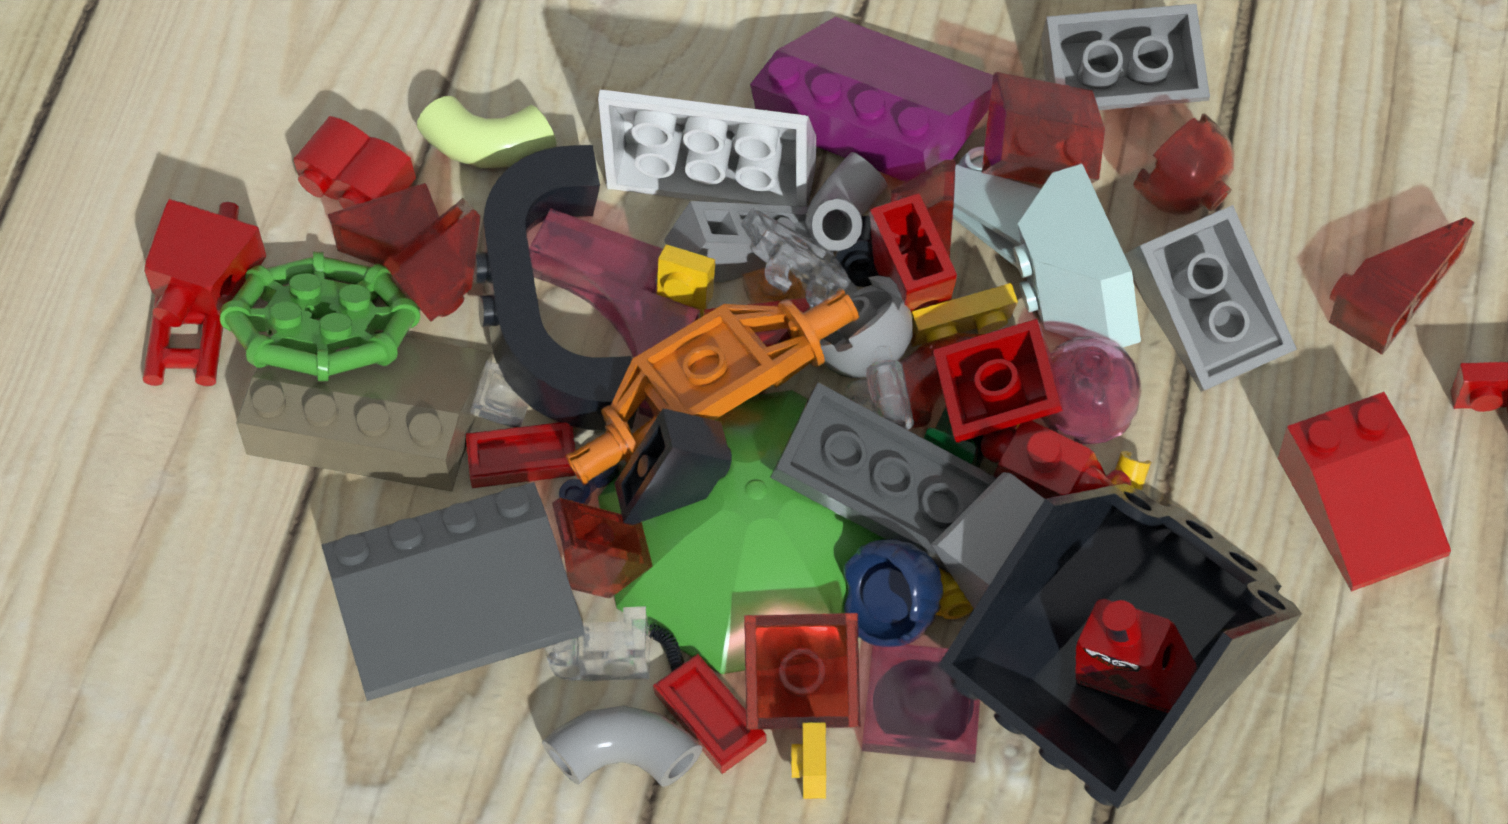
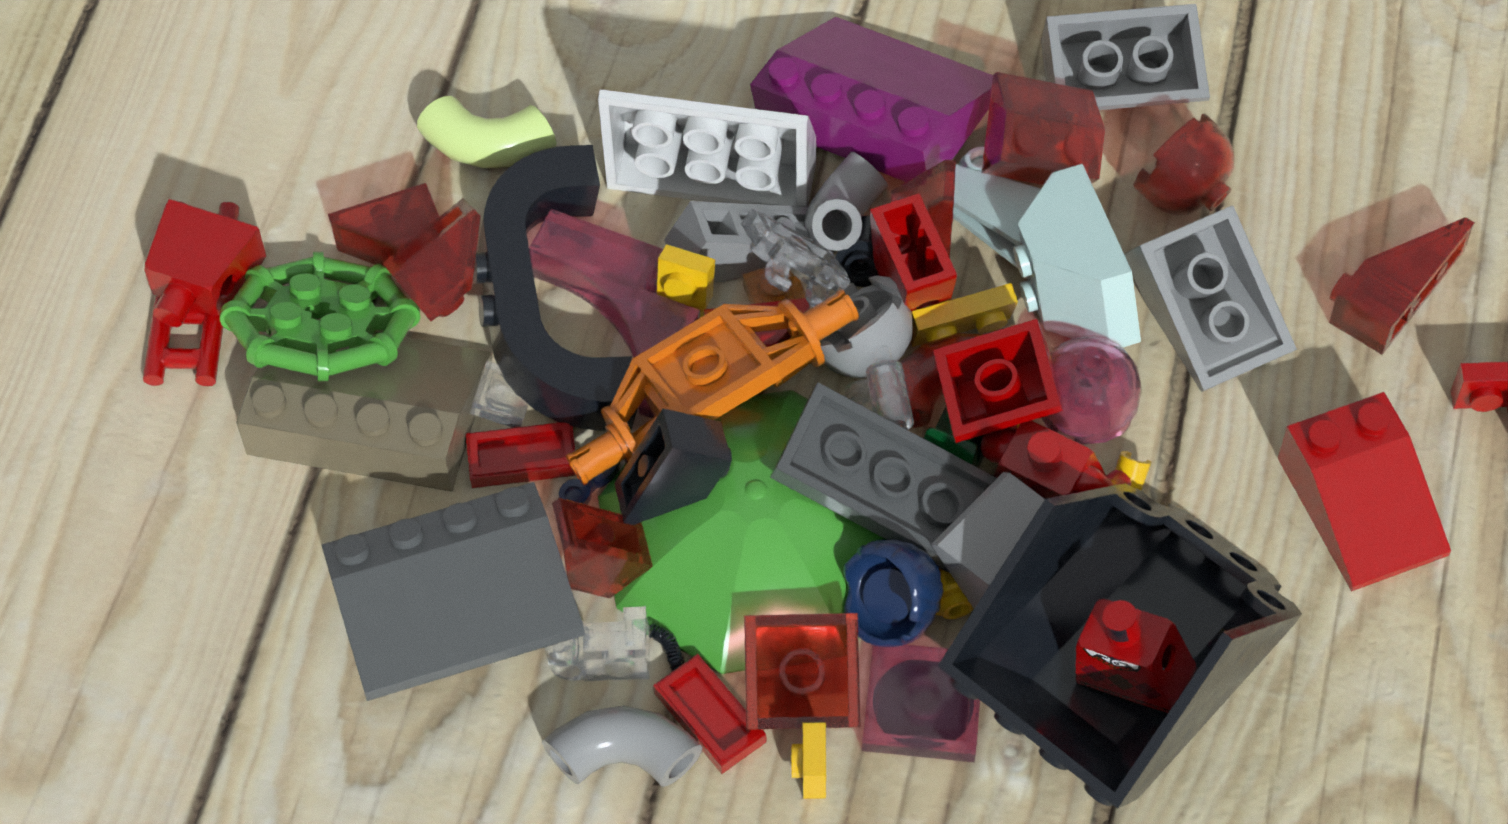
red brick [293,116,416,222] -> none

